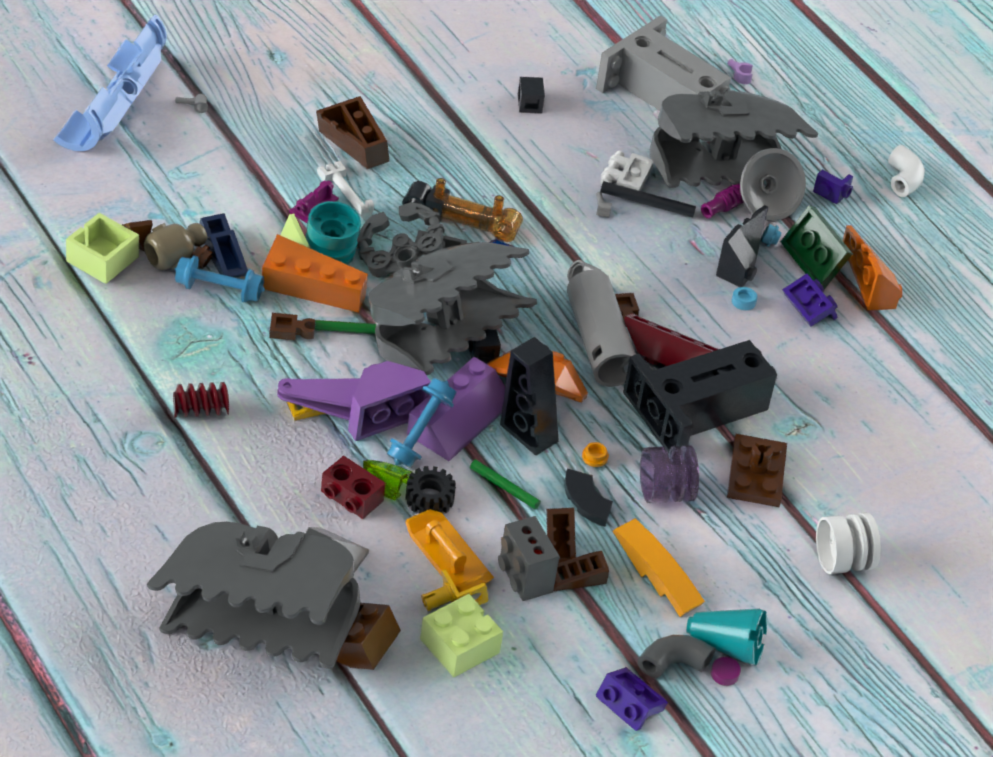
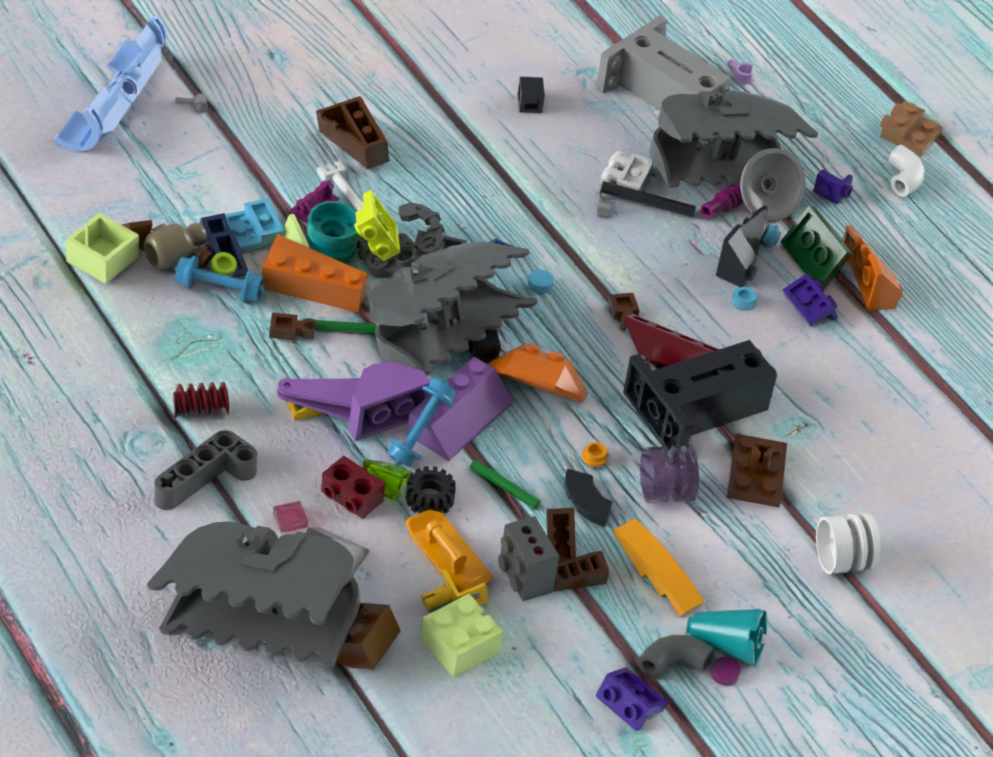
clear orange piece [402,178,523,242] -> none
black wedge [500,337,559,456] -> none
light grey piece [567,260,636,387] -> none
none -> dark grey beam [154,430,258,510]
none -> lime tile [210,252,237,277]
none -> medium azure slope [225,198,285,254]
none -> clear pink tile [273,501,308,533]
none -> neon yellow plate [354,190,400,262]
none -> medium azure tile [528,270,554,293]
none -> medium nougat plate [880,101,943,157]

